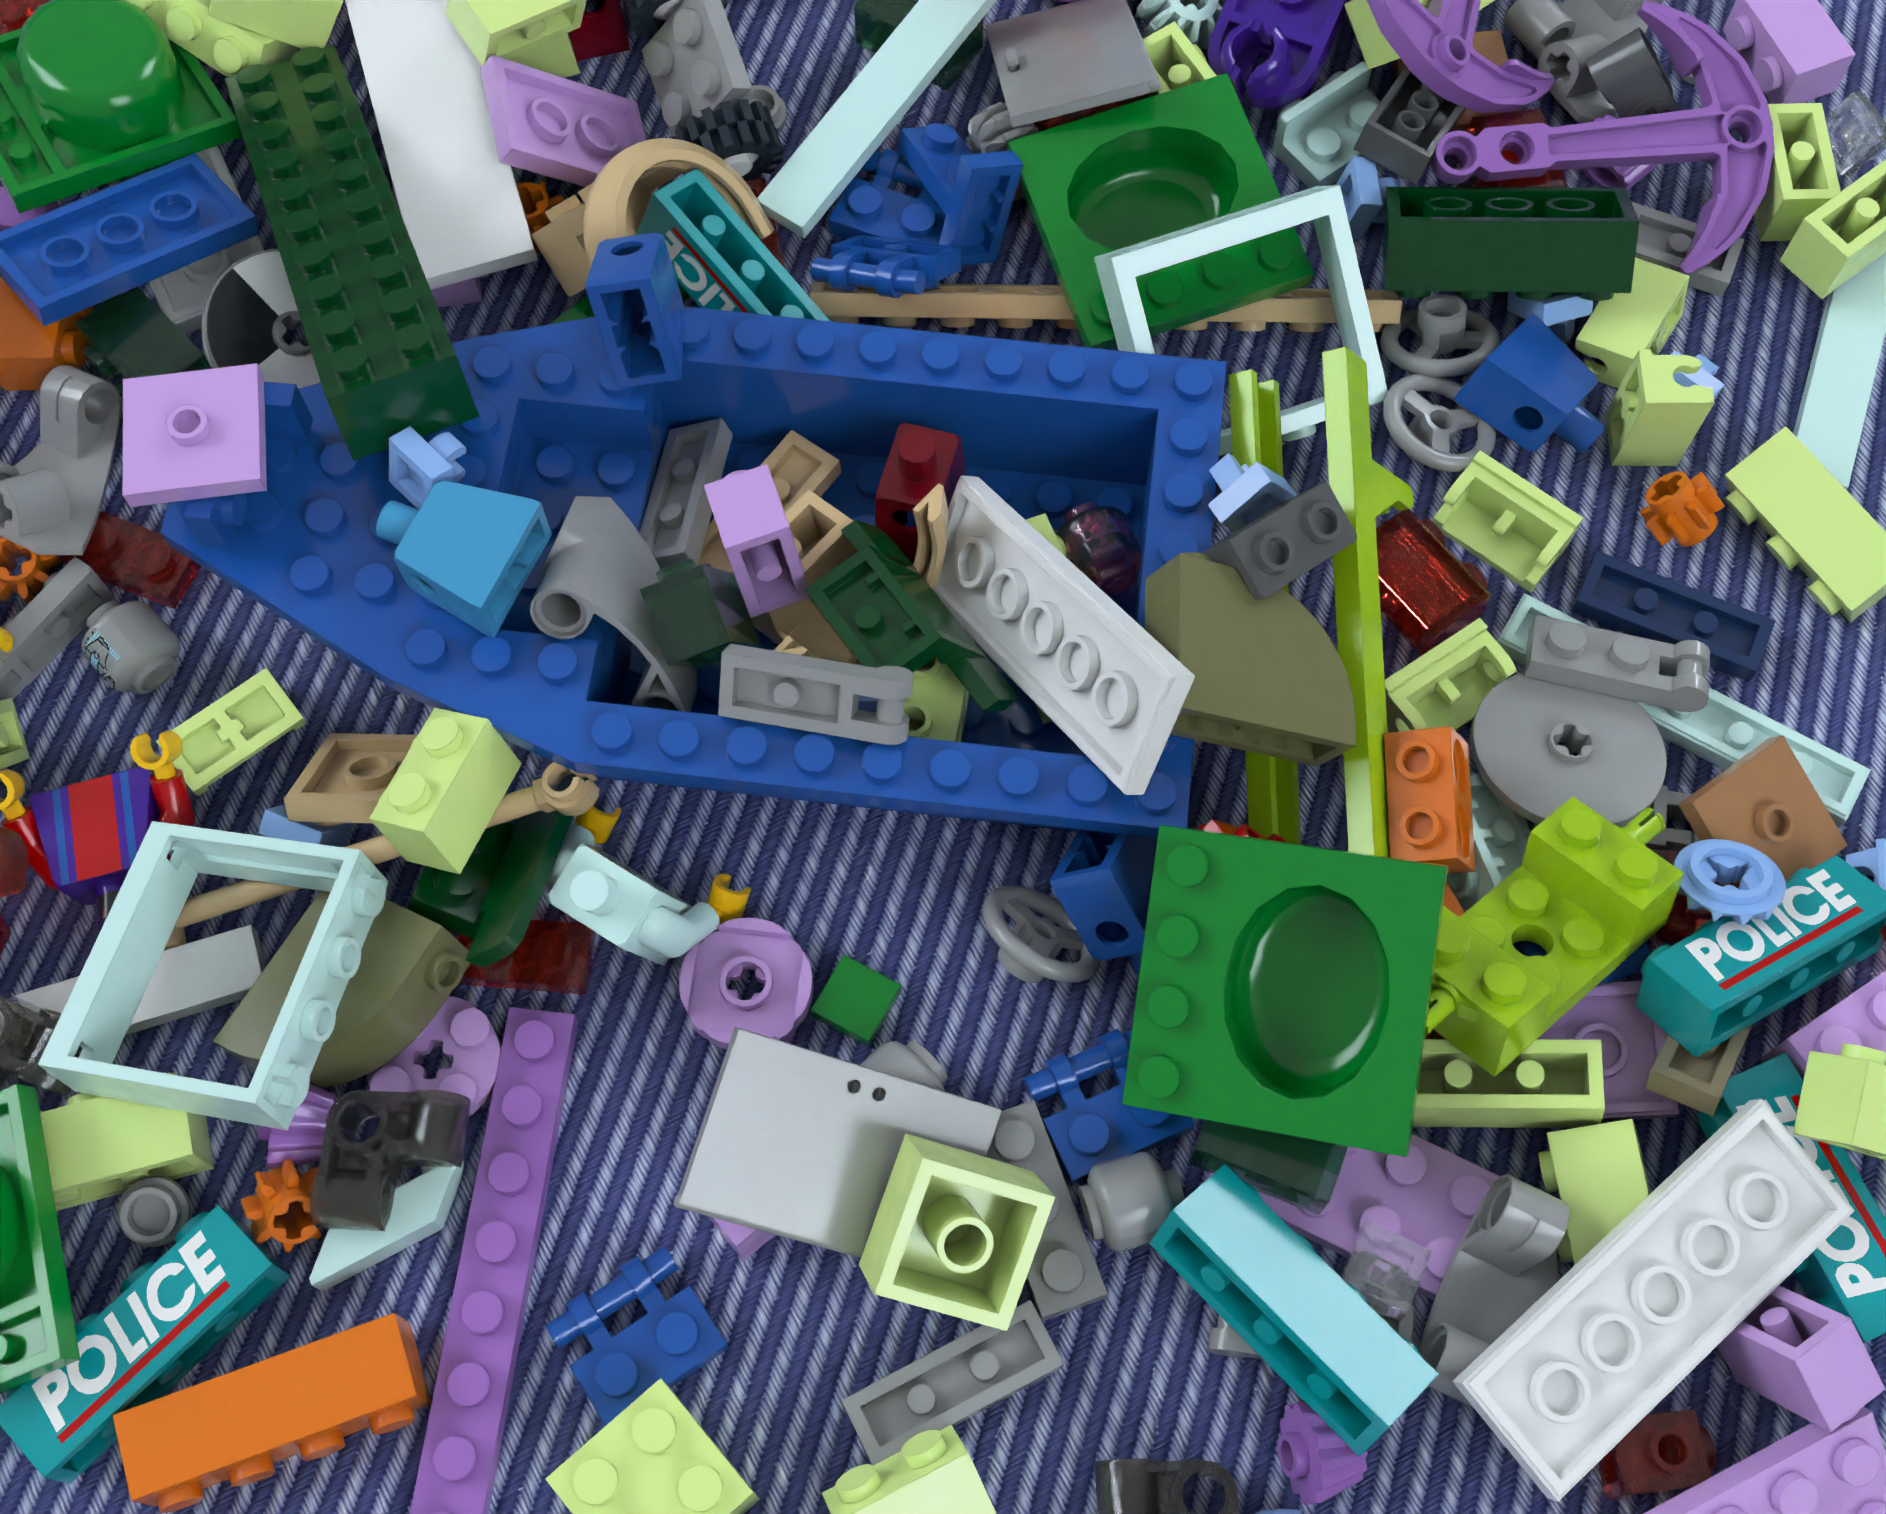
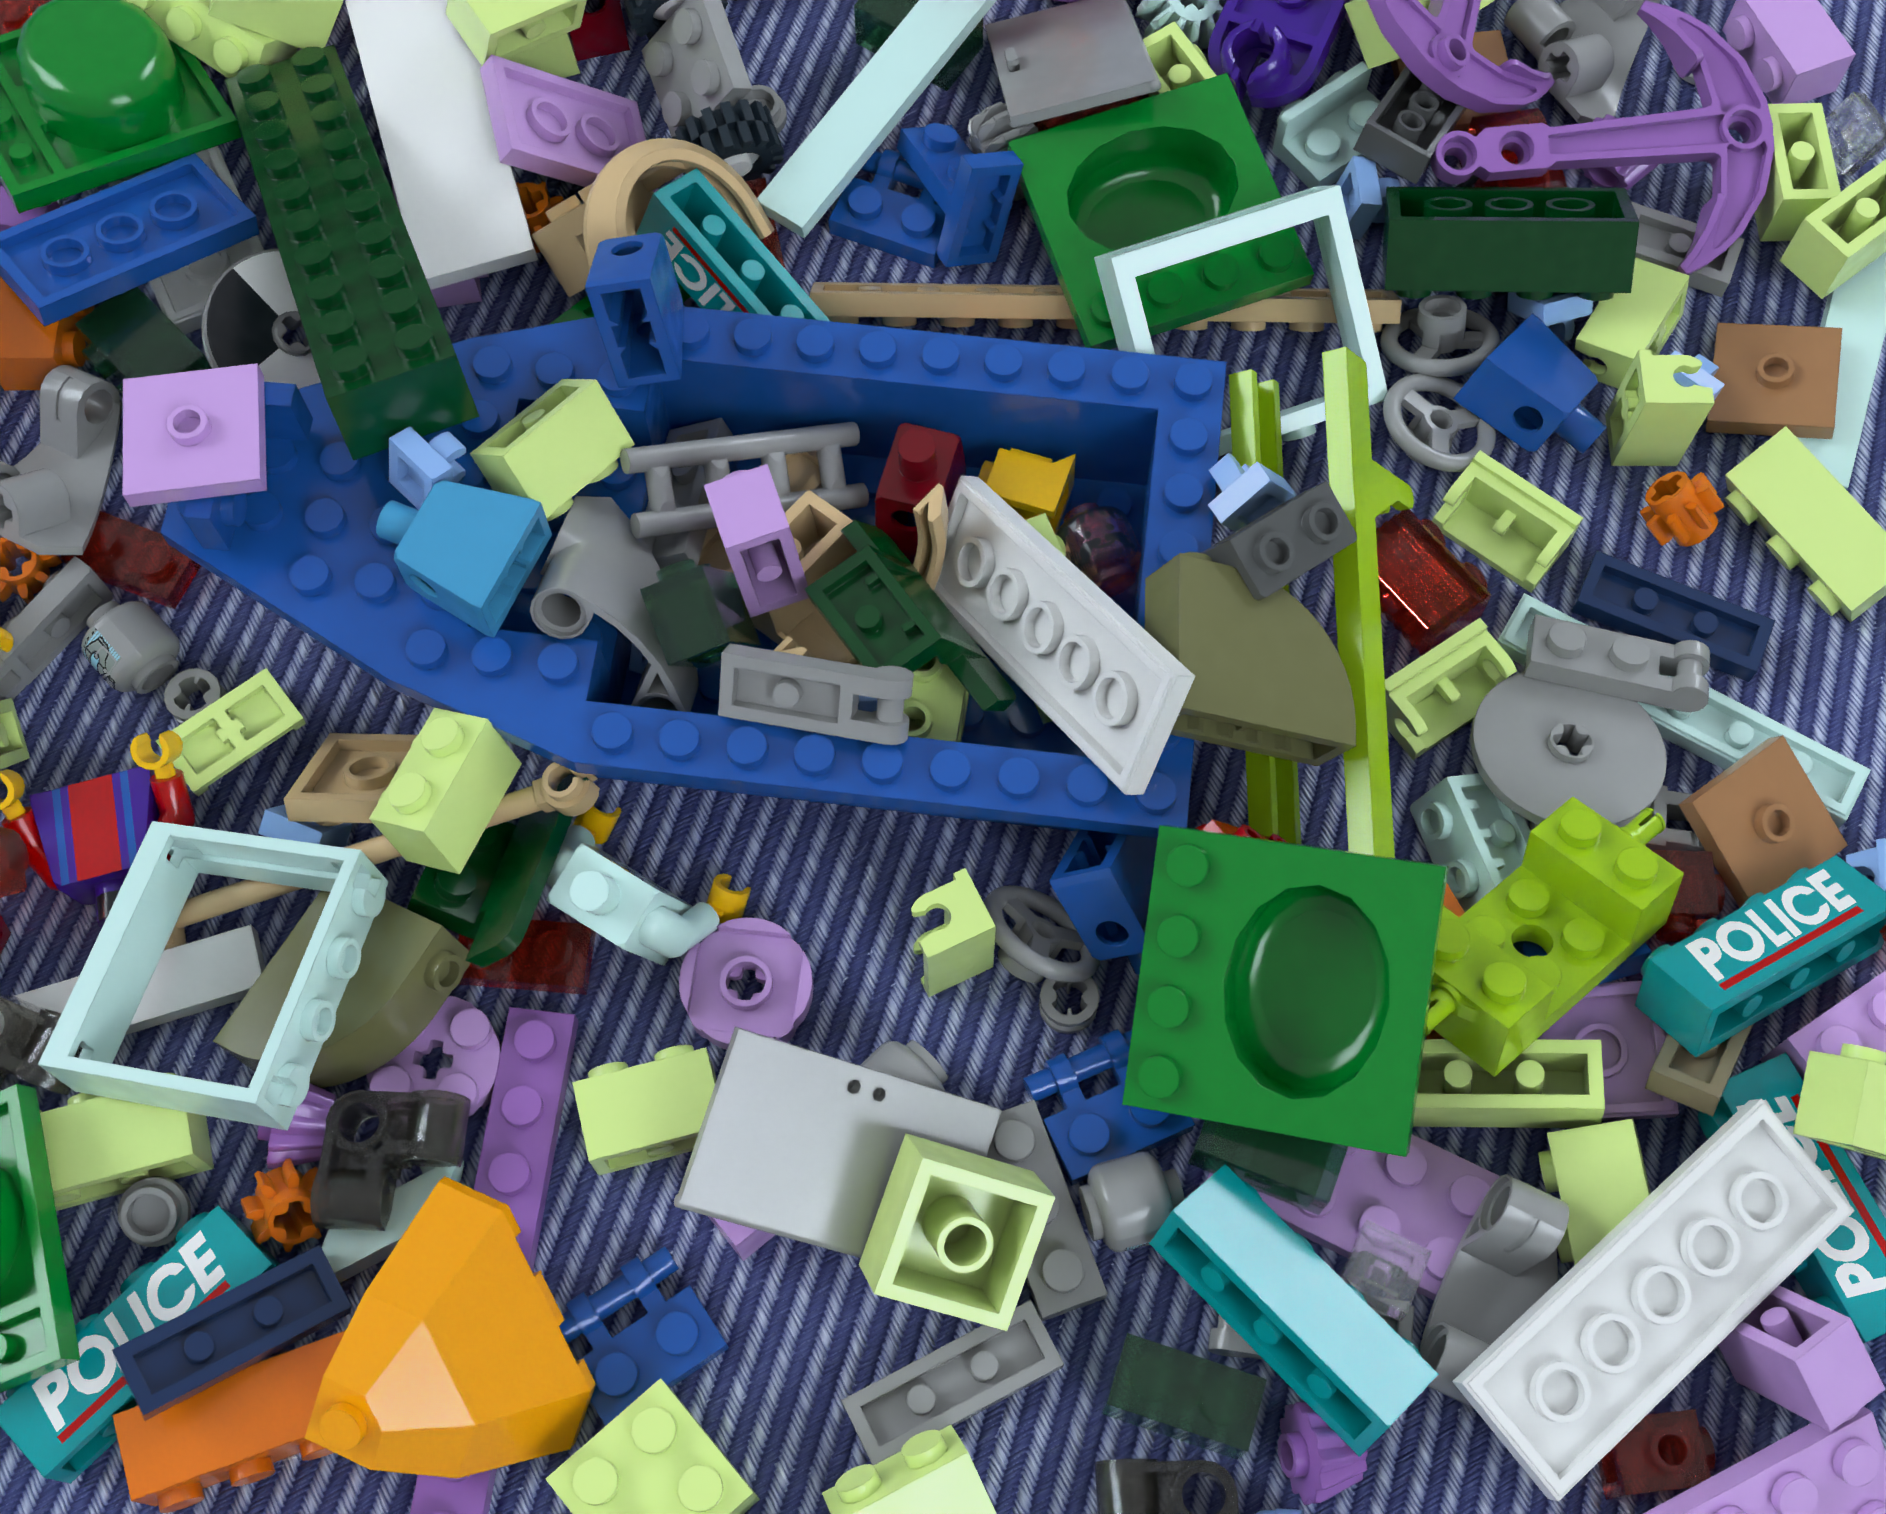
blue plate [810,234,961,298] -> none
green tile [811,955,902,1048] -> none
orange brick [1384,726,1476,874] -> none
dark grey piece [1586,27,1680,118] -> none
light blue gear [1673,839,1786,926] -> none
none -> dark blue plate [112,1245,352,1421]
none -> light grey bush [164,668,227,724]
none -> light orange brick [304,1176,596,1478]
none -> yellowish green brick [470,379,635,521]
none -> yellowish green brick [572,1045,717,1176]
none -> light grey bar [620,421,869,539]
none -> yellowish green hinge [911,868,996,997]
none -> yellow window [978,448,1076,534]
none -> light grey bush [1039,977,1100,1034]
none -> clear green brick [1101,1333,1267,1460]
none -> medium nougat plate [1706,323,1842,439]

